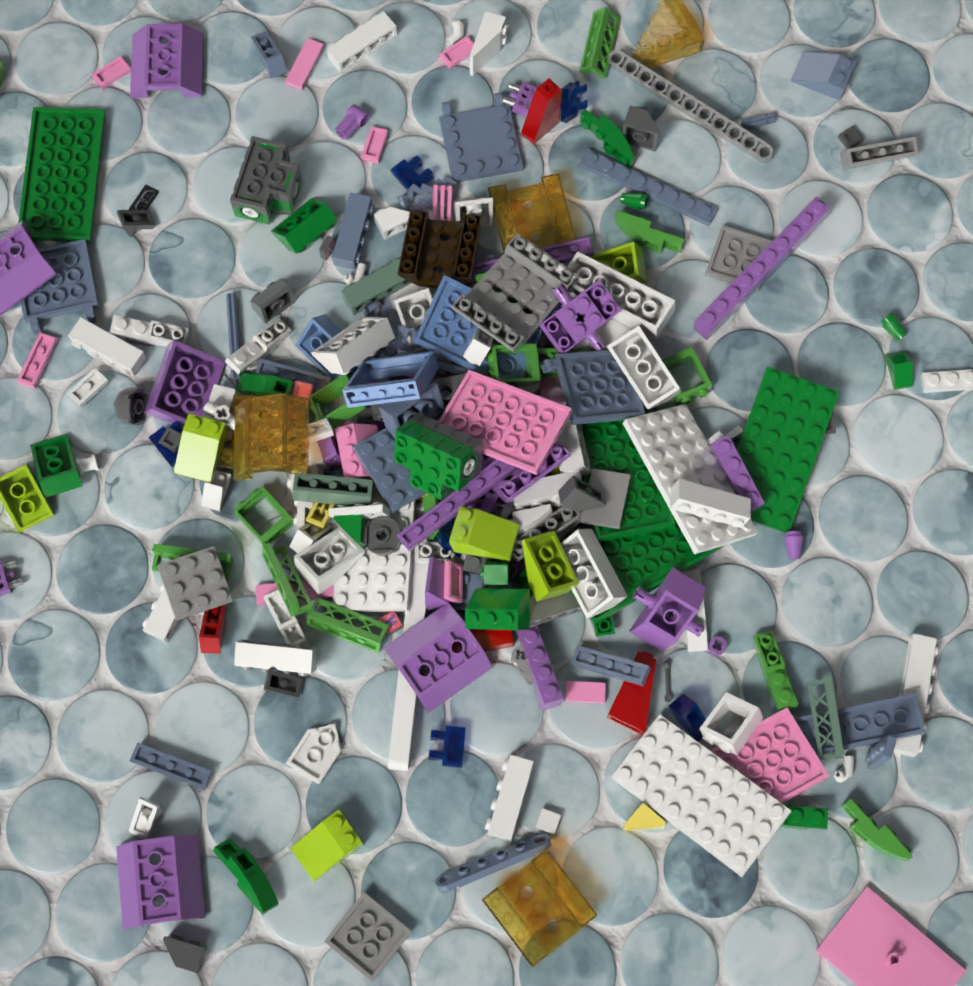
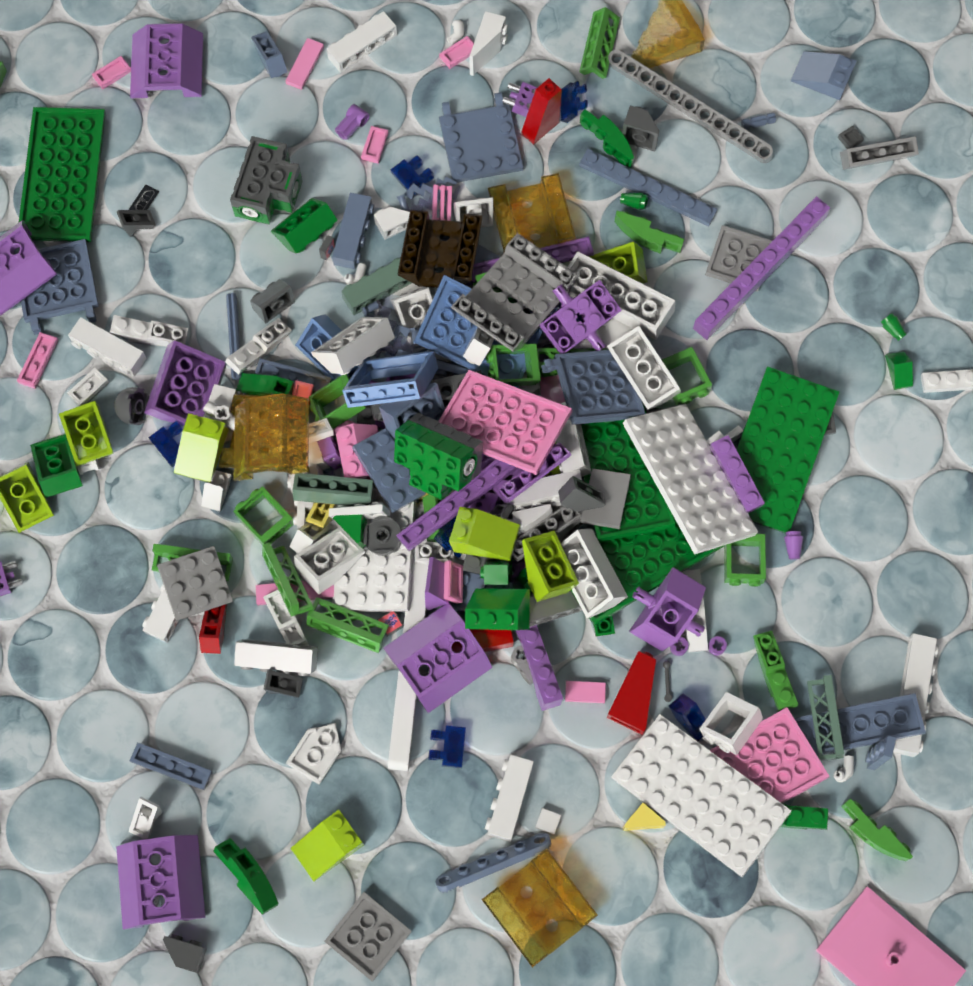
dark grey tile [159,426,182,453] -> none
sand blue plate [570,645,651,687] -> none
white brick [670,479,751,528] -> none
none -> lime slope [59,401,114,466]
none -> medium lavender bush [670,637,688,656]
none -> bright green window [724,534,766,587]

